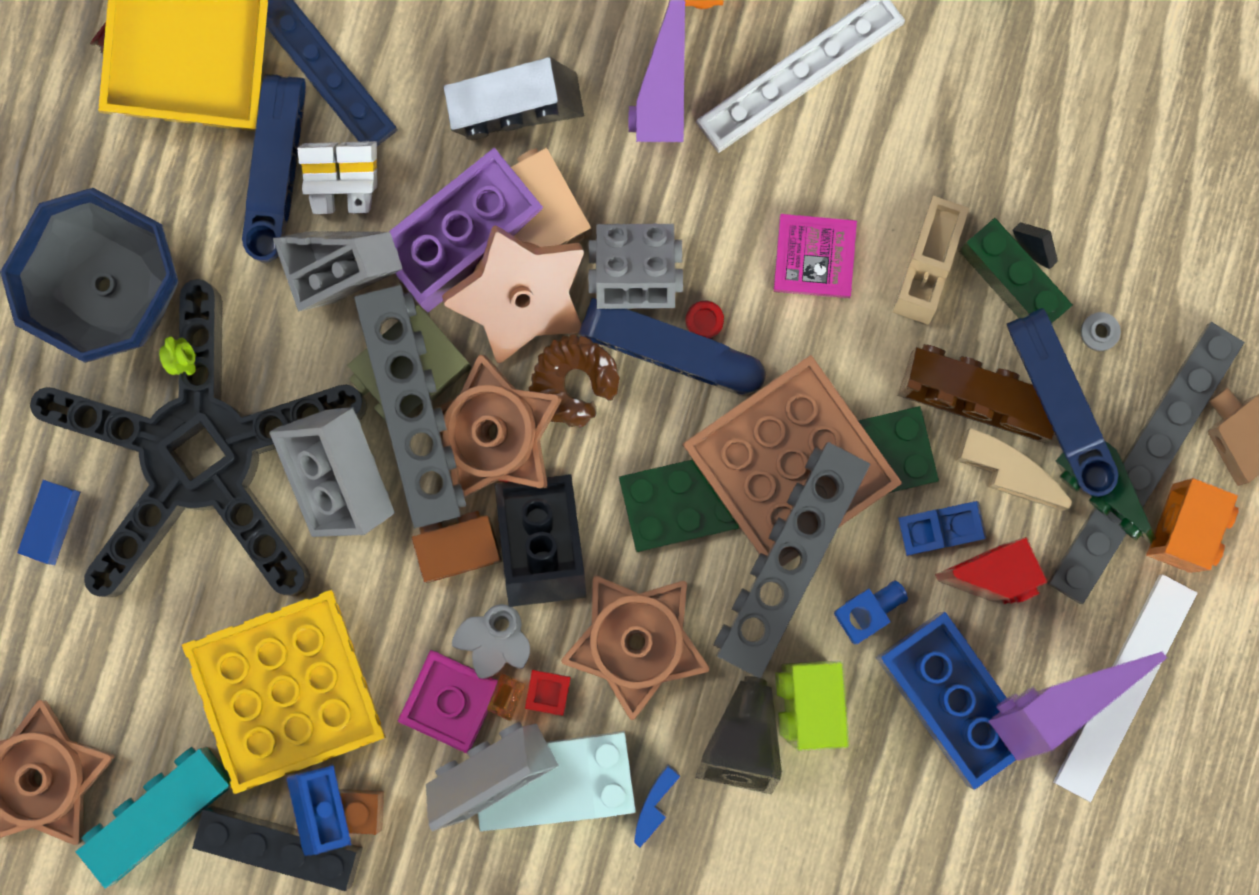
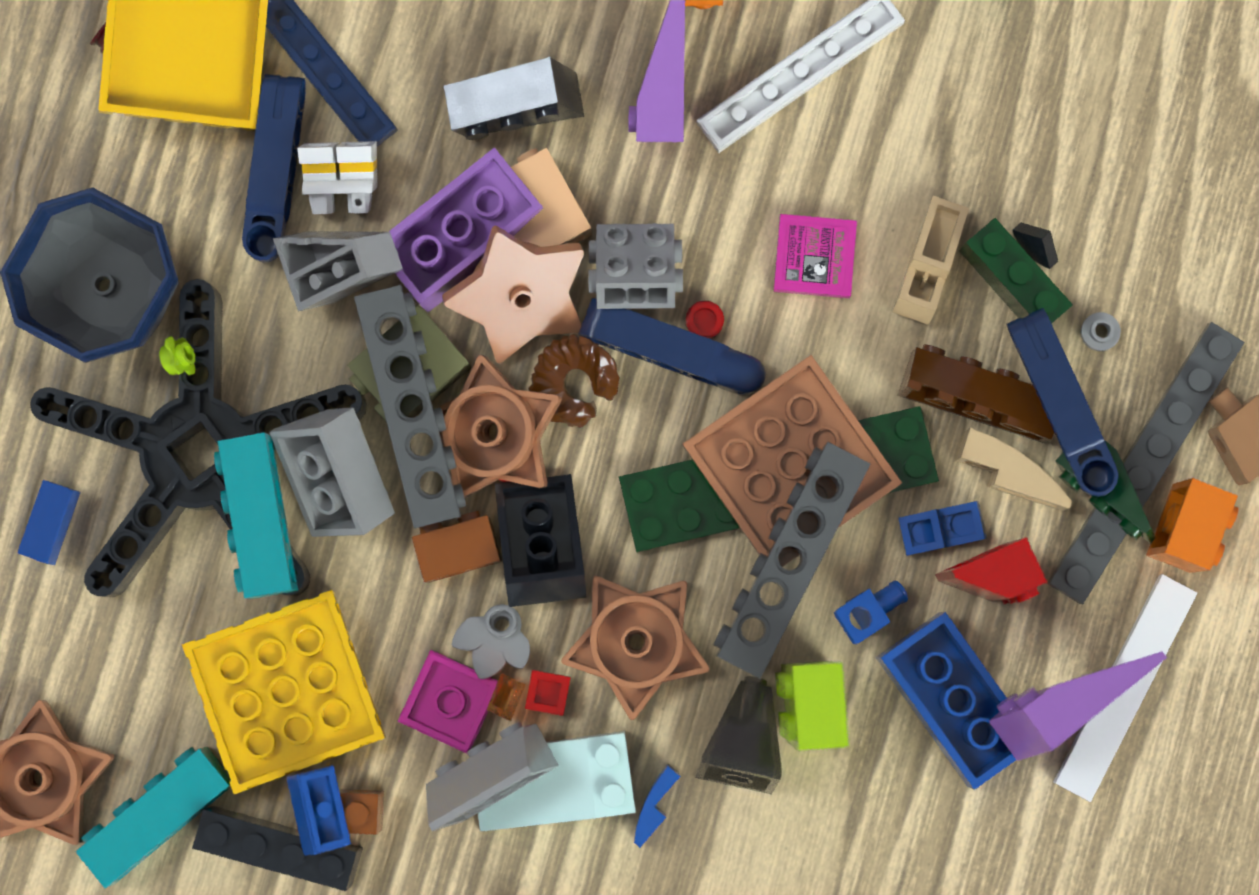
none -> teal brick [214,432,298,599]

